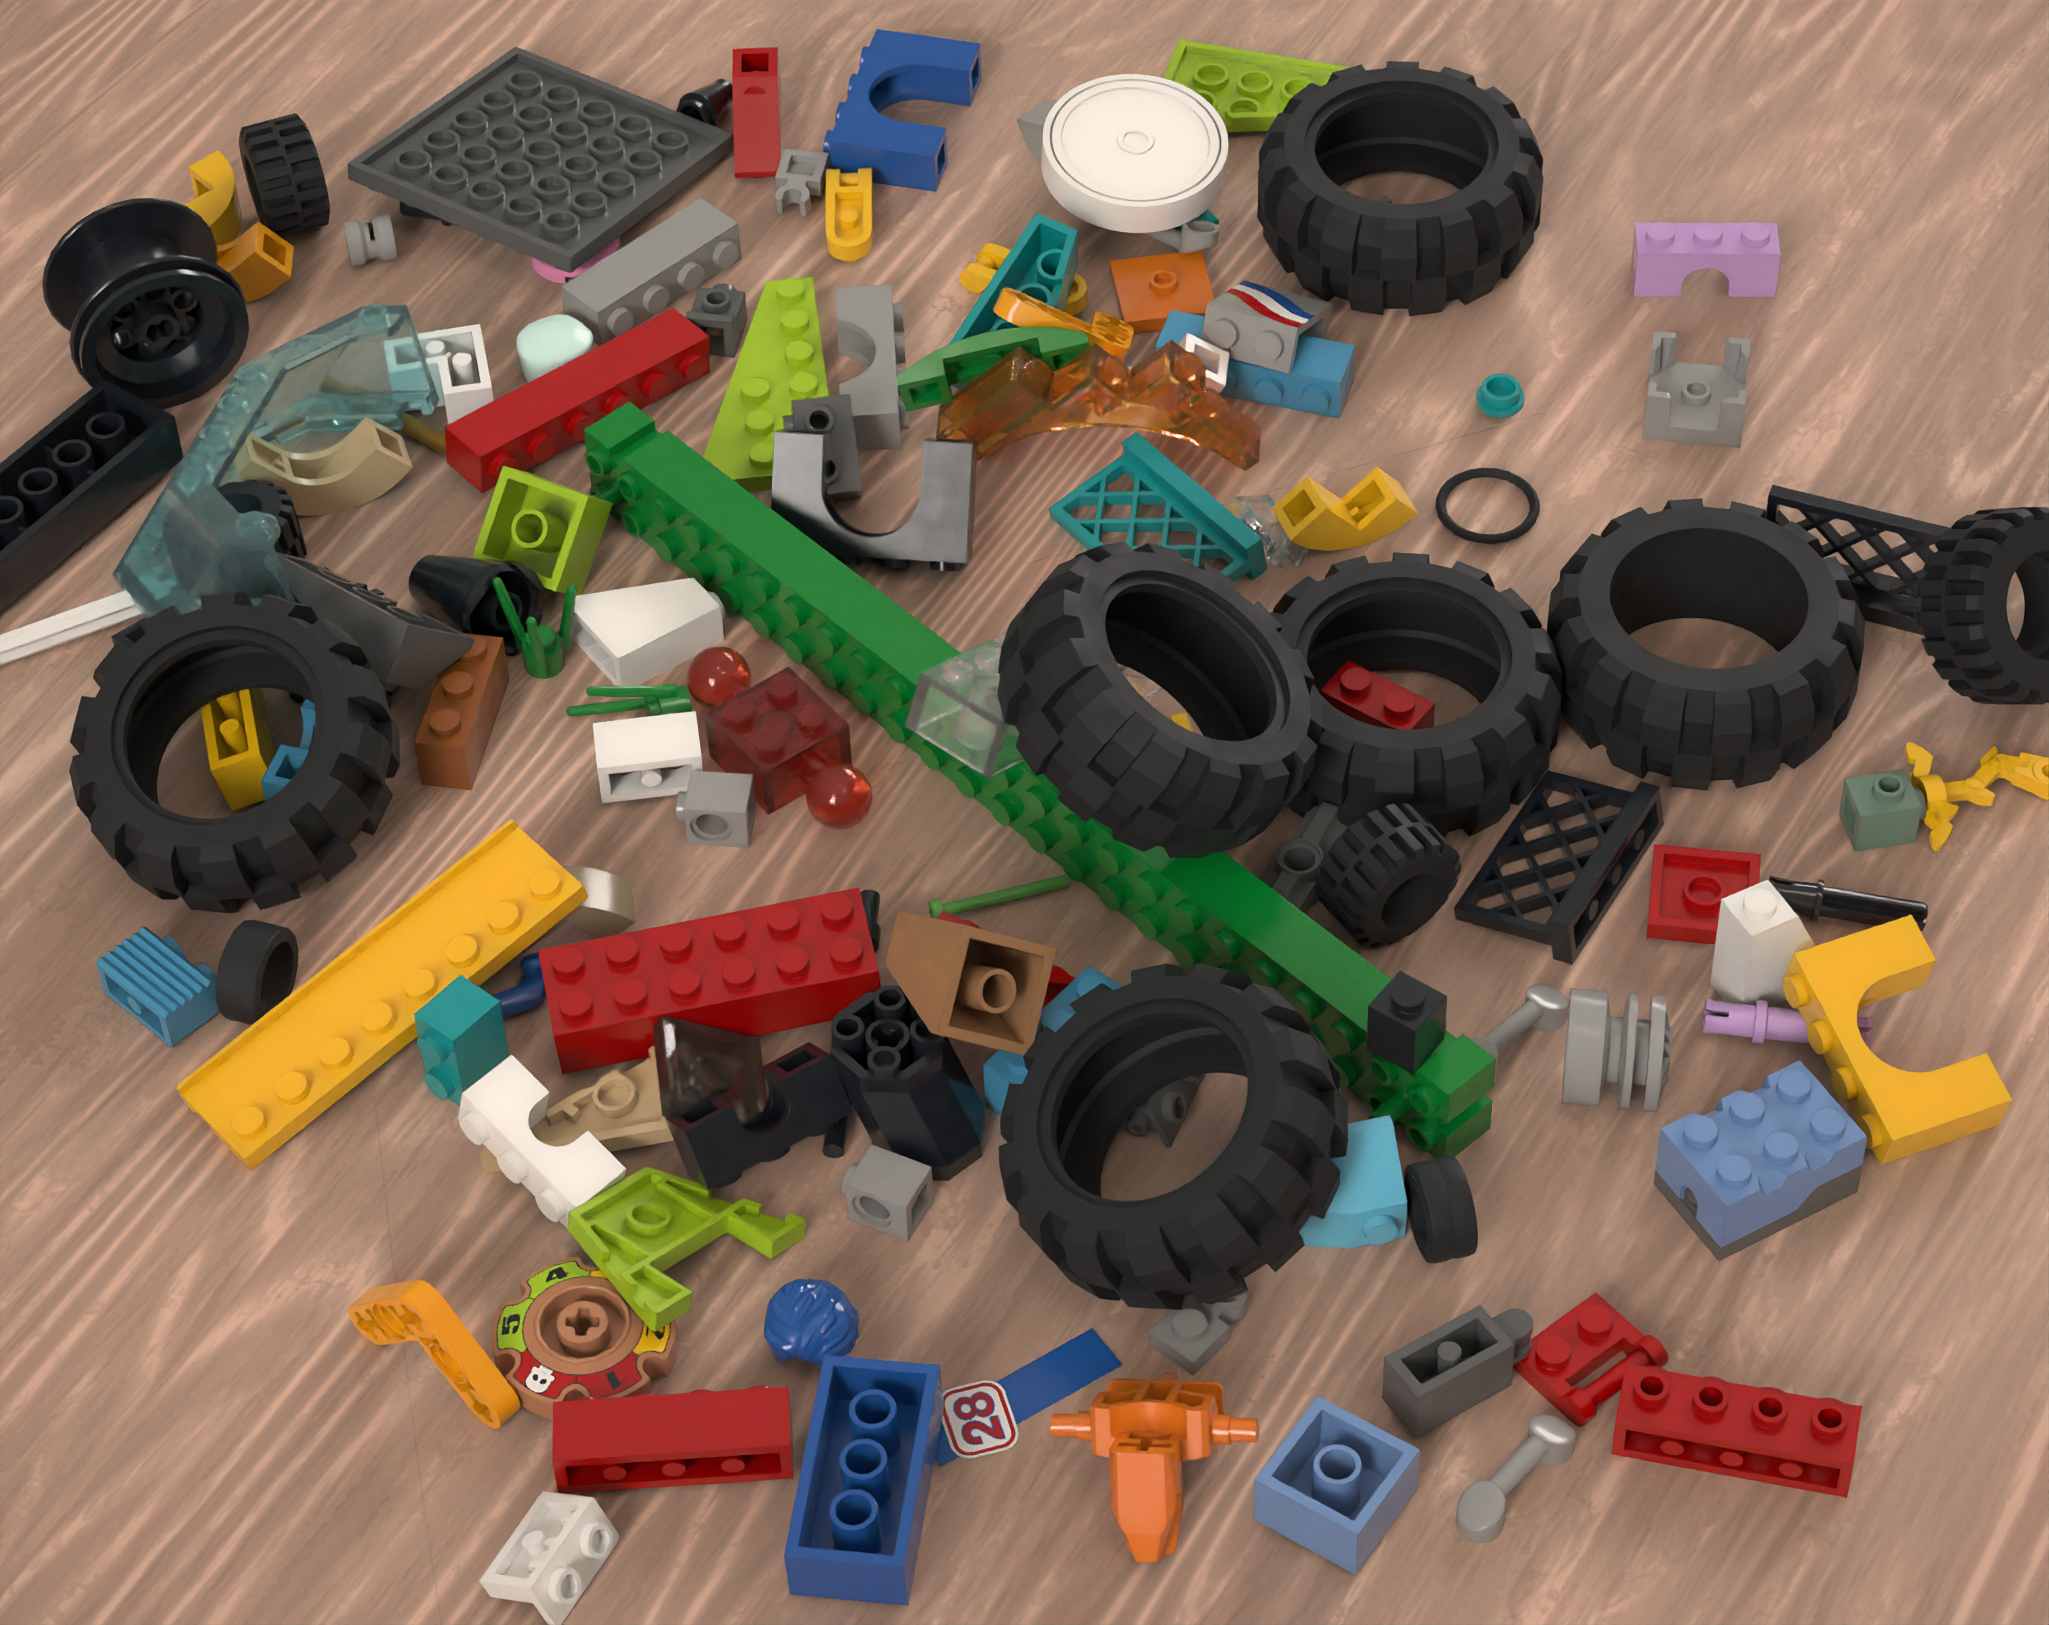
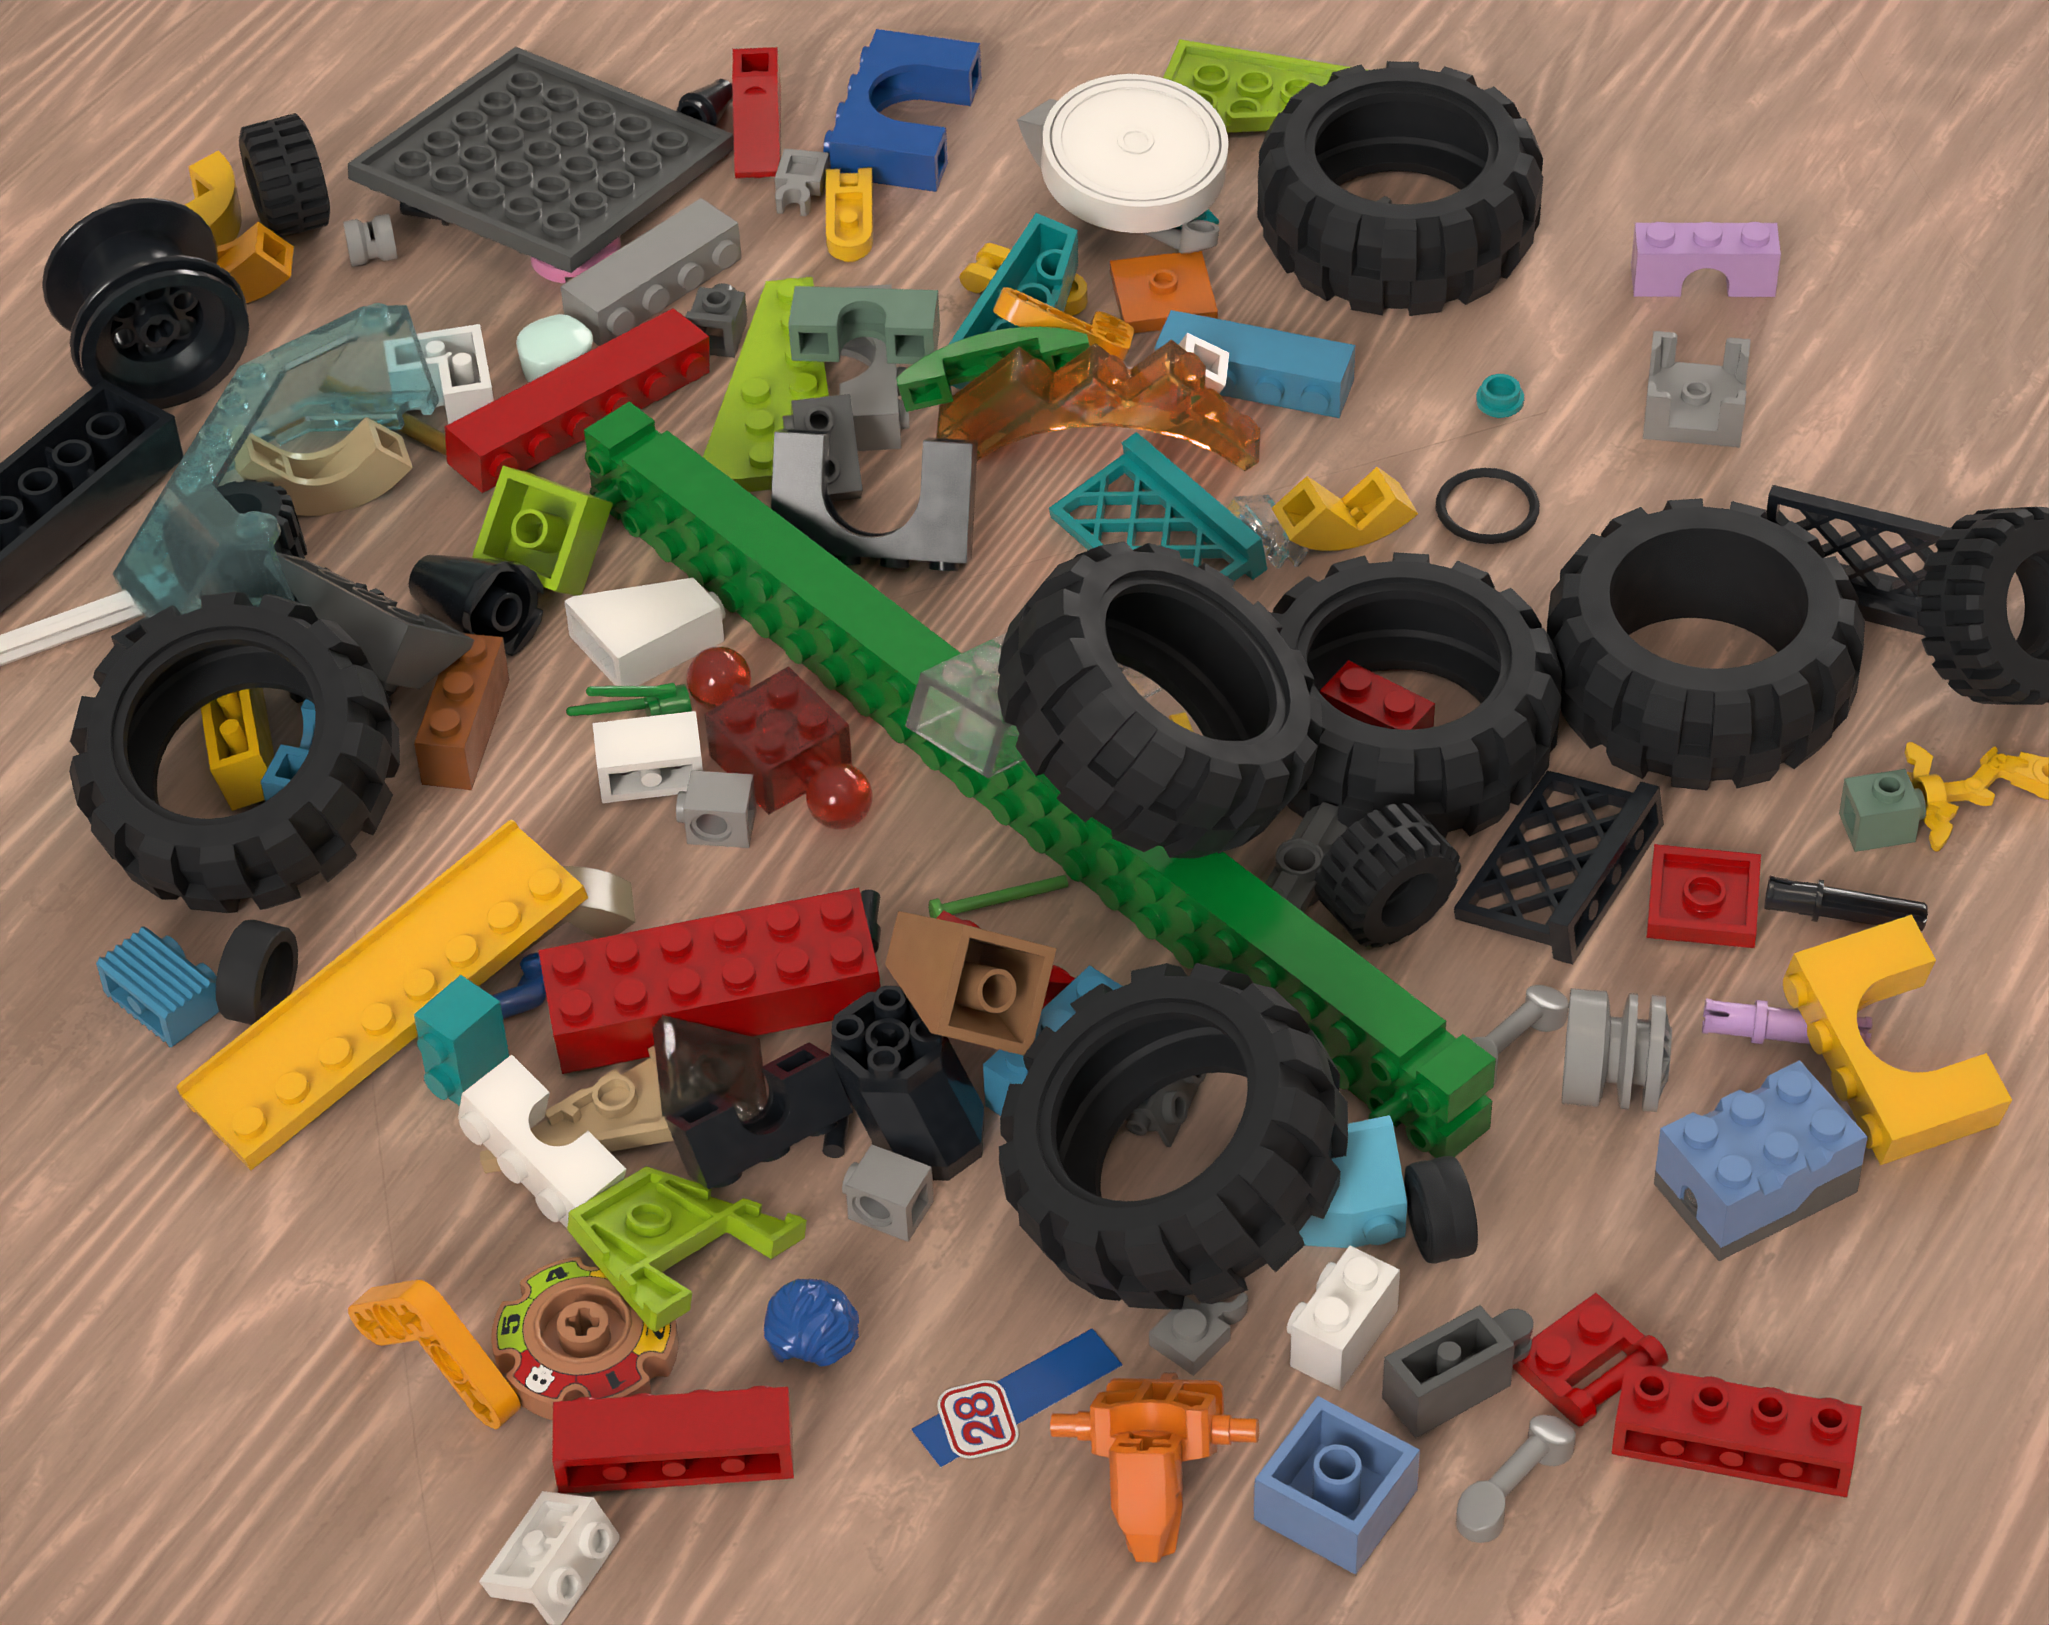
green plant [492,577,577,679] -> none
blue brick [784,1355,944,1606] -> none
light grey panel [1201,280,1333,374] -> none
brick [1366,971,1447,1074] -> none
white slope [1710,880,1815,1007] -> none
none -> sand green arch [788,286,940,364]
none -> white brick [1287,1246,1400,1391]

